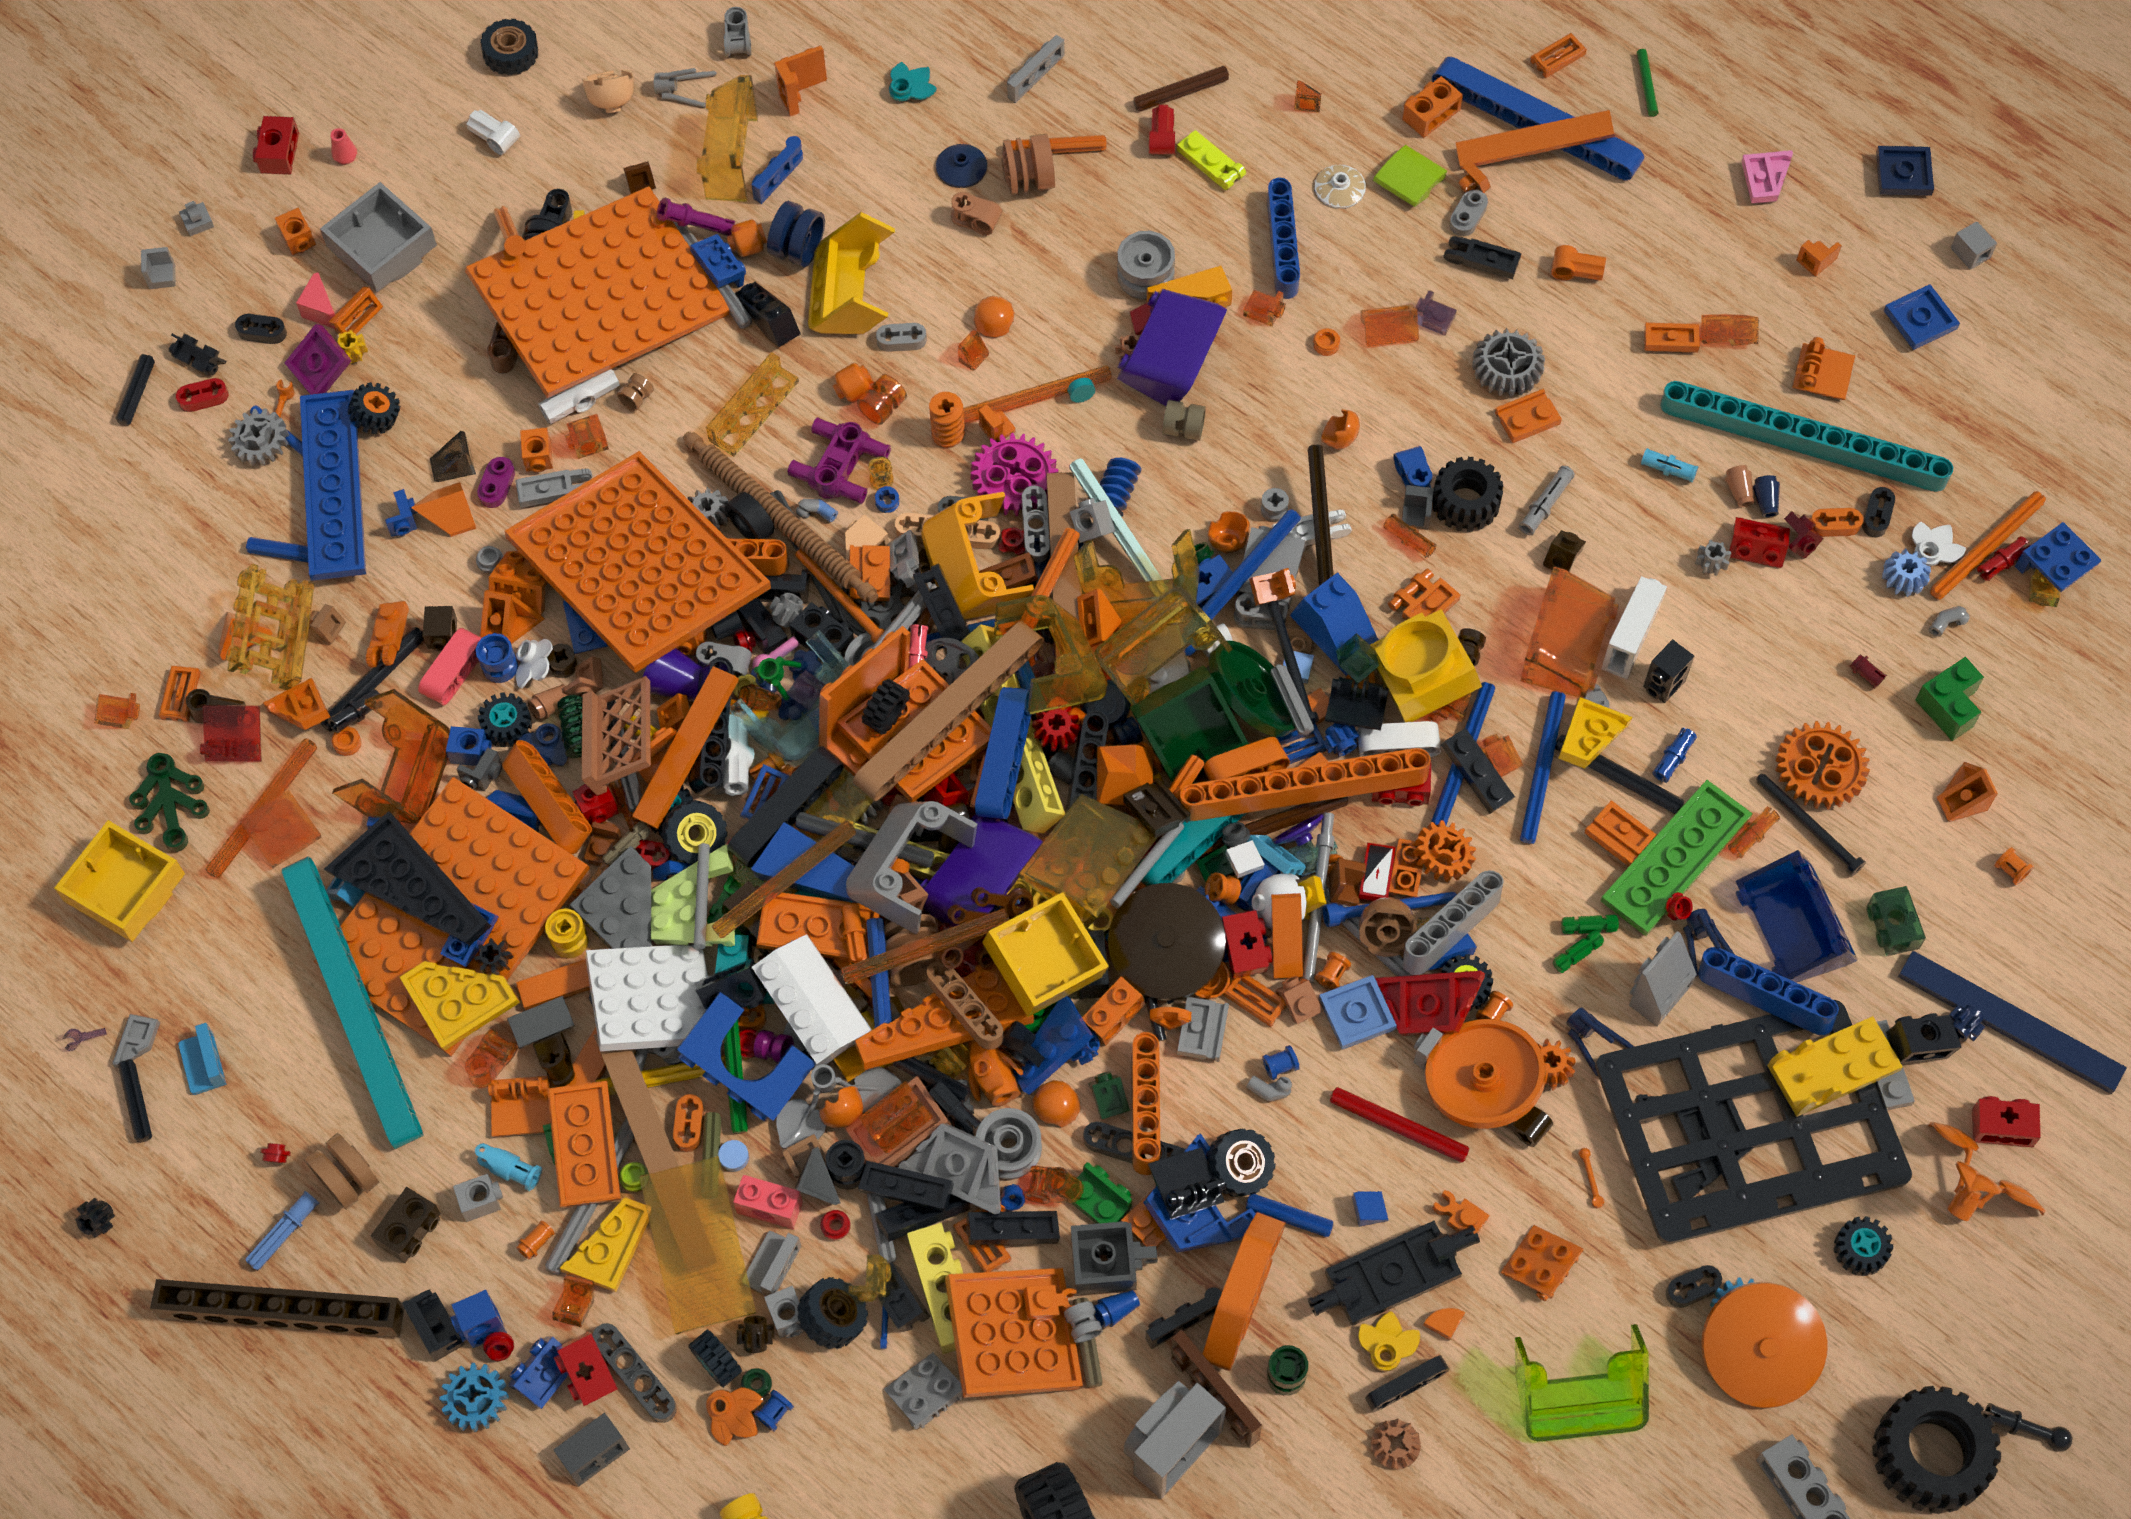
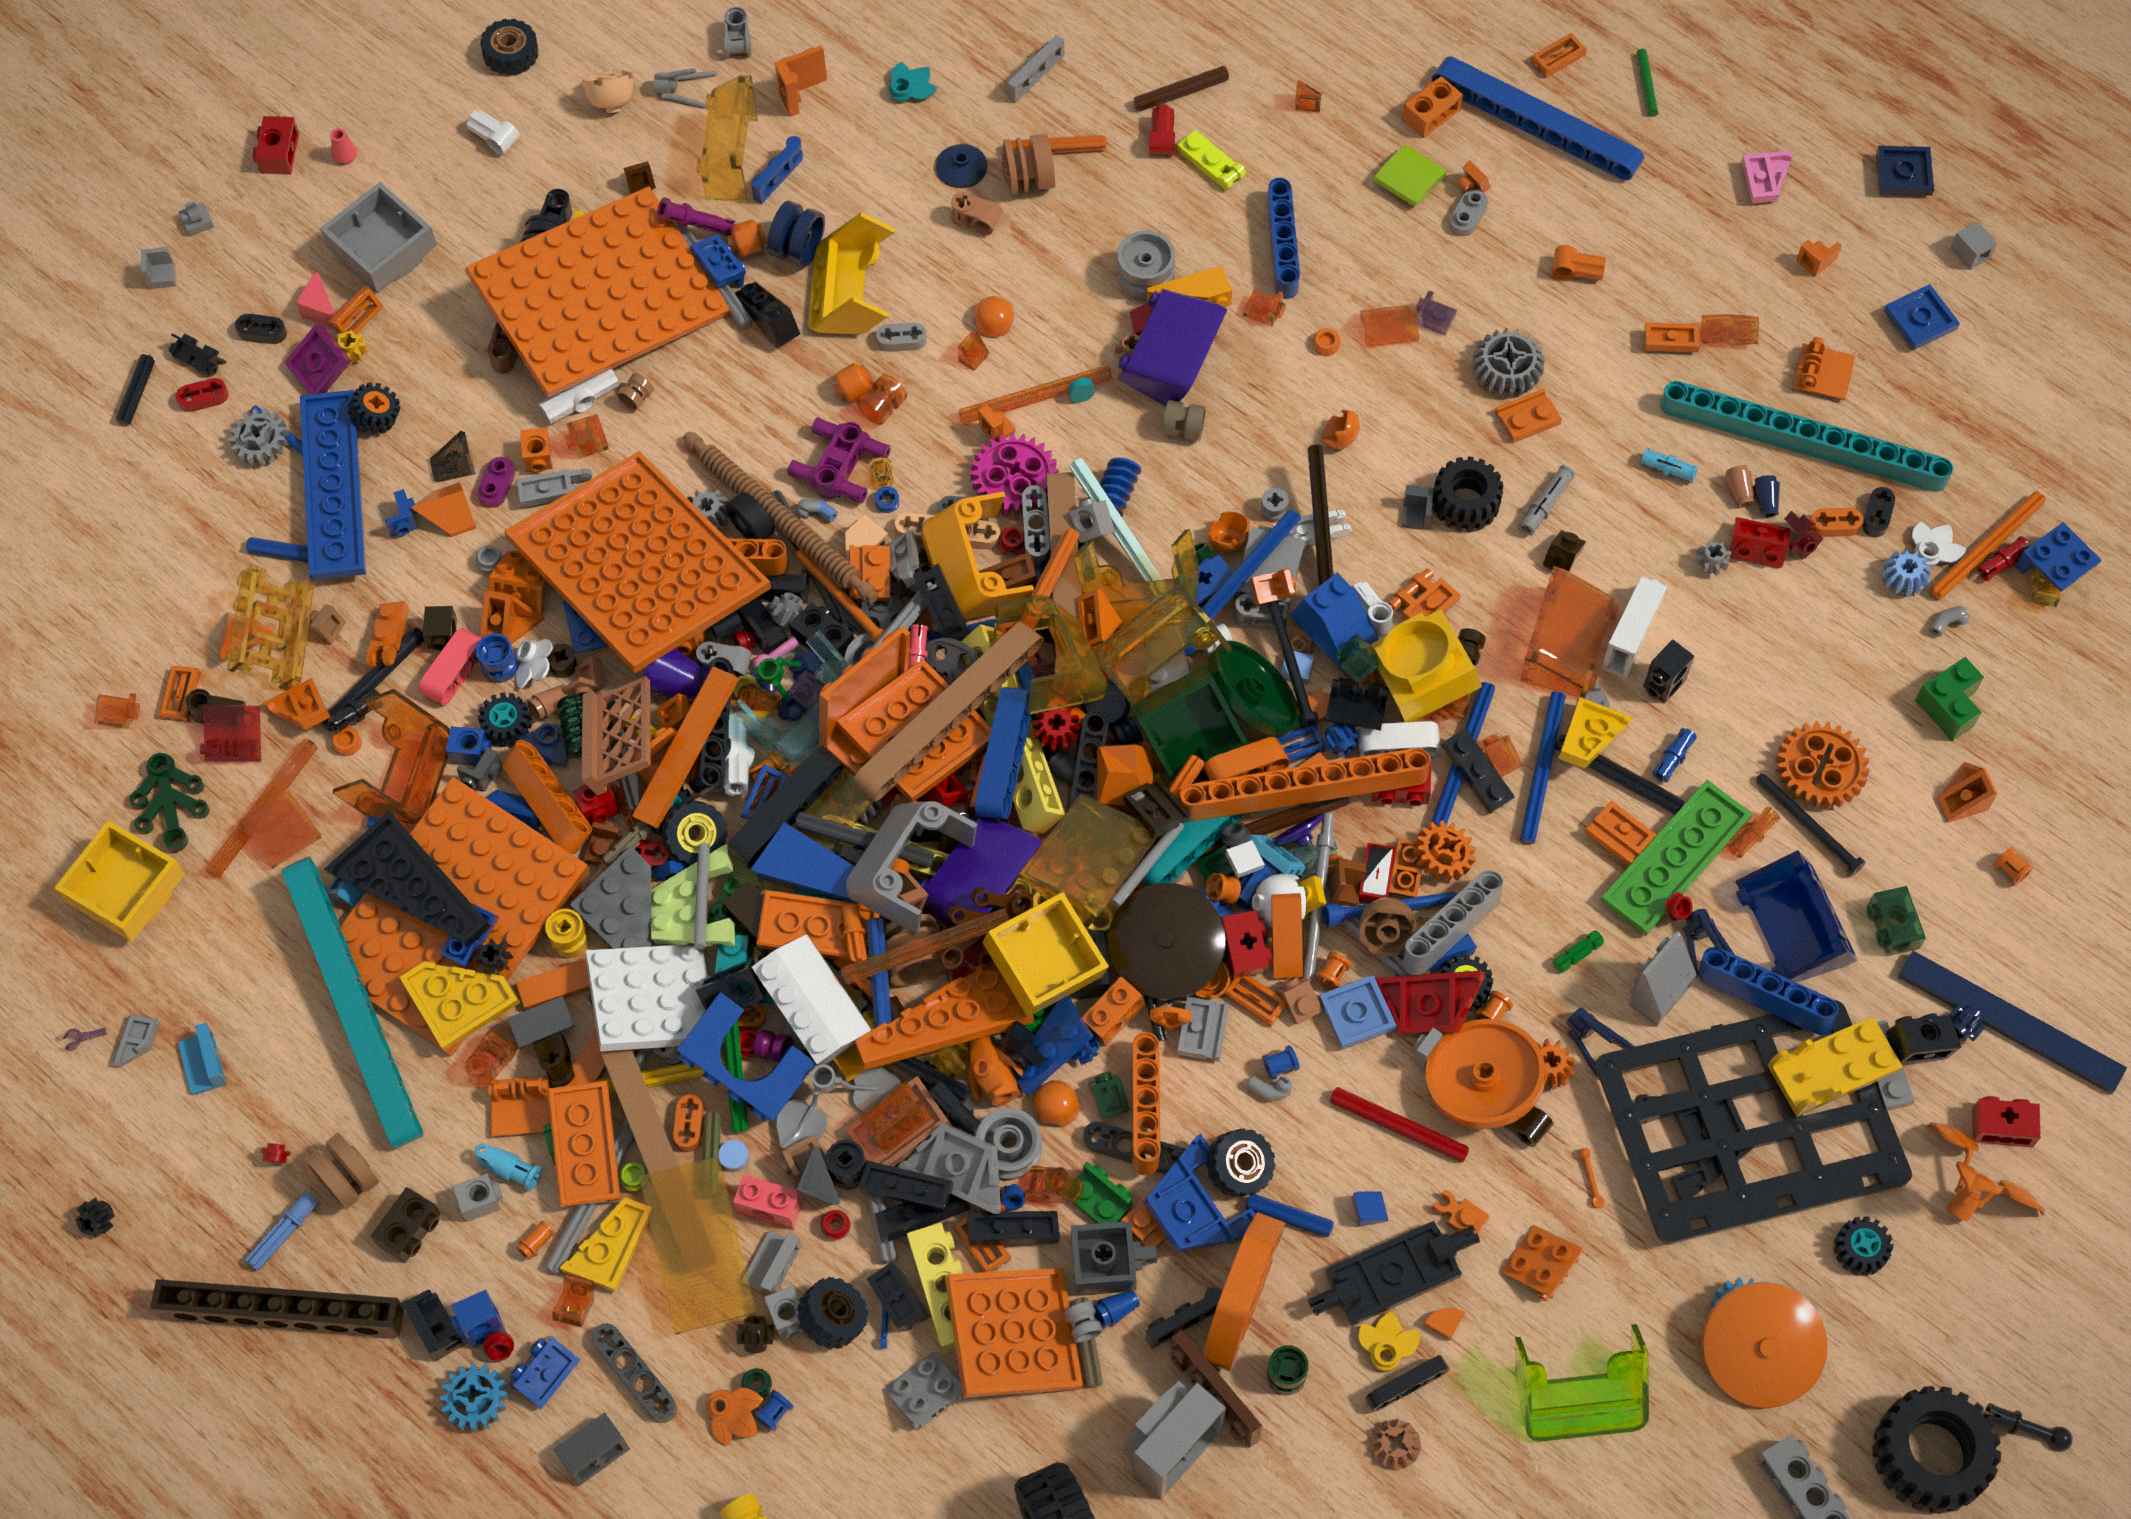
black axle [118,1059,152,1143] -> none
orange brick [275,207,316,255] -> none
orange hand [275,380,295,418] -> none
orange axle [494,206,526,256] -> none
red brick [554,1331,618,1406] -> none
black wheel [688,1329,743,1388] -> none
clear yellow fence [706,352,799,457] -> none
clear orange axle [712,821,856,938] -> none
orange hair [819,1086,864,1128] -> none
clear yellow bracket [849,1254,891,1302] -> none
black tyre [862,679,910,735] -> none
medium nougat beam [927,961,1003,1049] -> none
orange piece [929,392,965,448] -> none
orange plate [1023,1285,1076,1320] -> none
black hinge [1148,1147,1226,1219] -> none
light grey axle [1271,664,1314,736] -> none
tan dish [1314,165,1366,209] -> none
clear orange pin [1383,514,1437,559] -> none
blue piece [1393,446,1432,488] -> none
black hinge [1444,236,1521,279] -> none
orange tile [1455,110,1615,170] -> none
green axle [1561,915,1619,934] -> none
black beam [1666,1265,1722,1308] -> none
dark red pin [1849,654,1887,689] -> none
none -> white piece [1352,581,1393,637]

